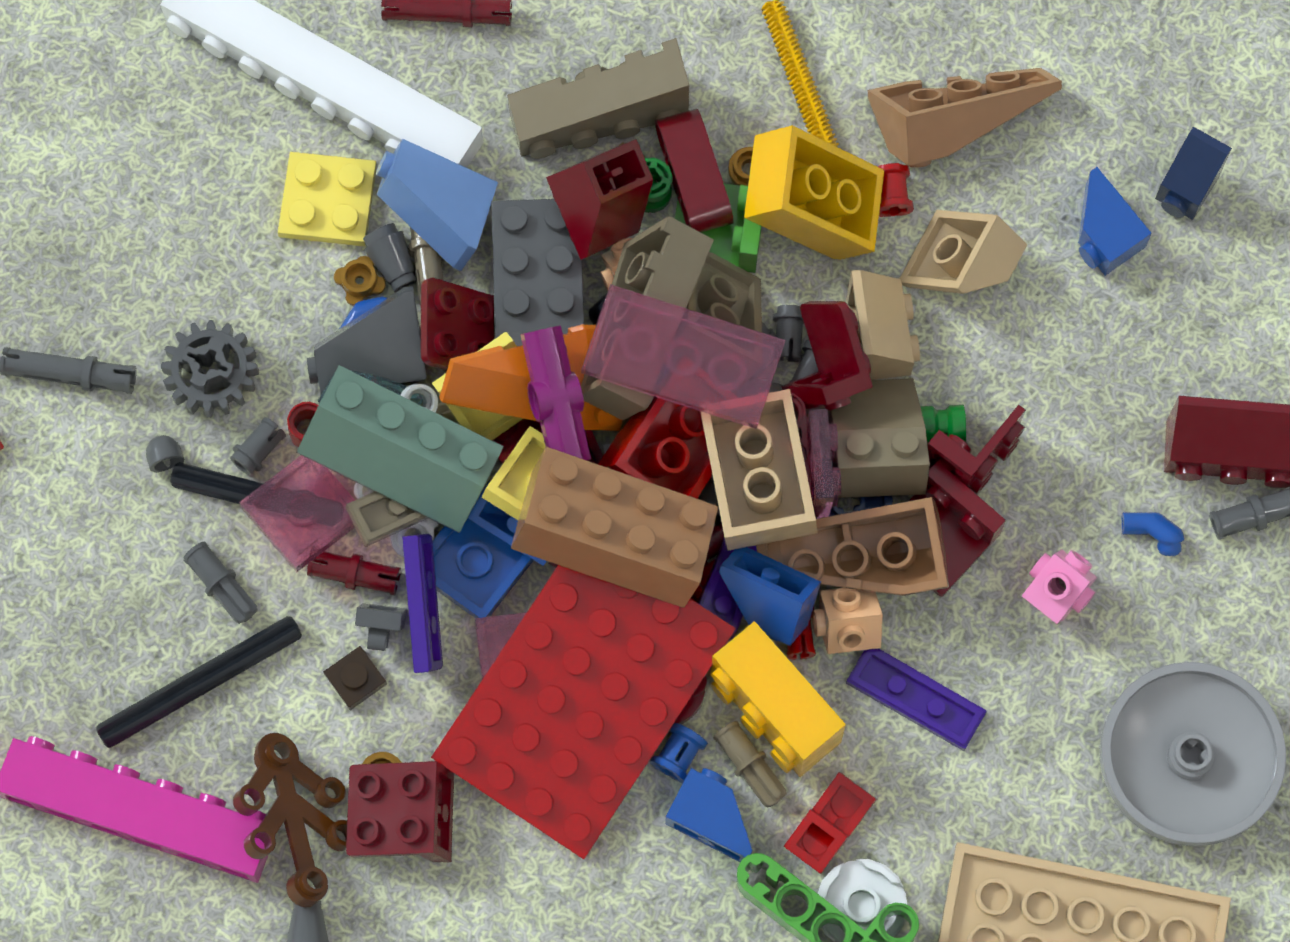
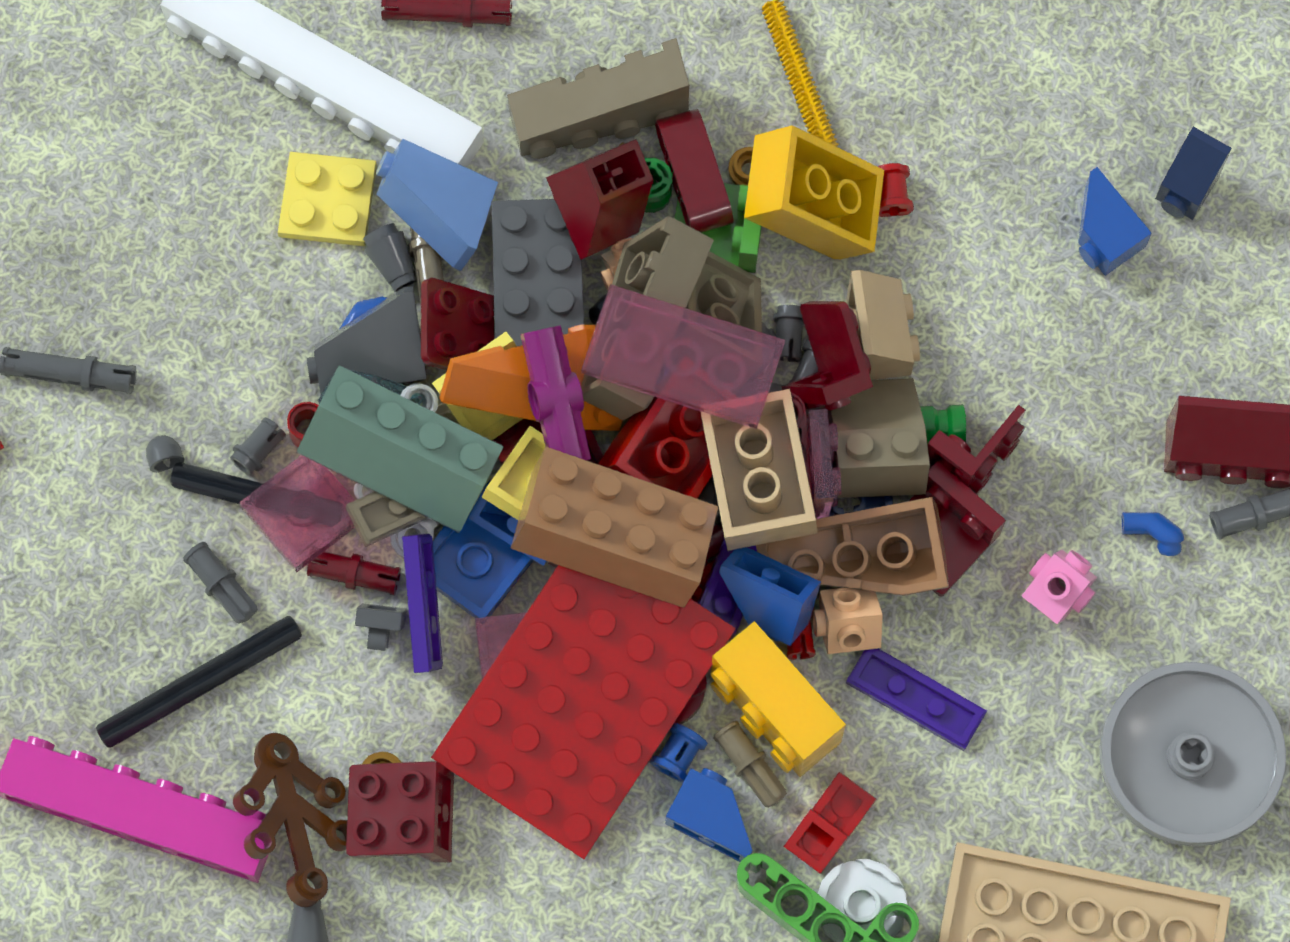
dark grey gear [161,320,259,418] -> none
dark brown plate [323,646,387,710] -> none
pearl gold plate [334,256,386,306] -> none
medium nougat wedge [867,68,1062,167] -> none
tan slope [899,210,1028,294] -> none

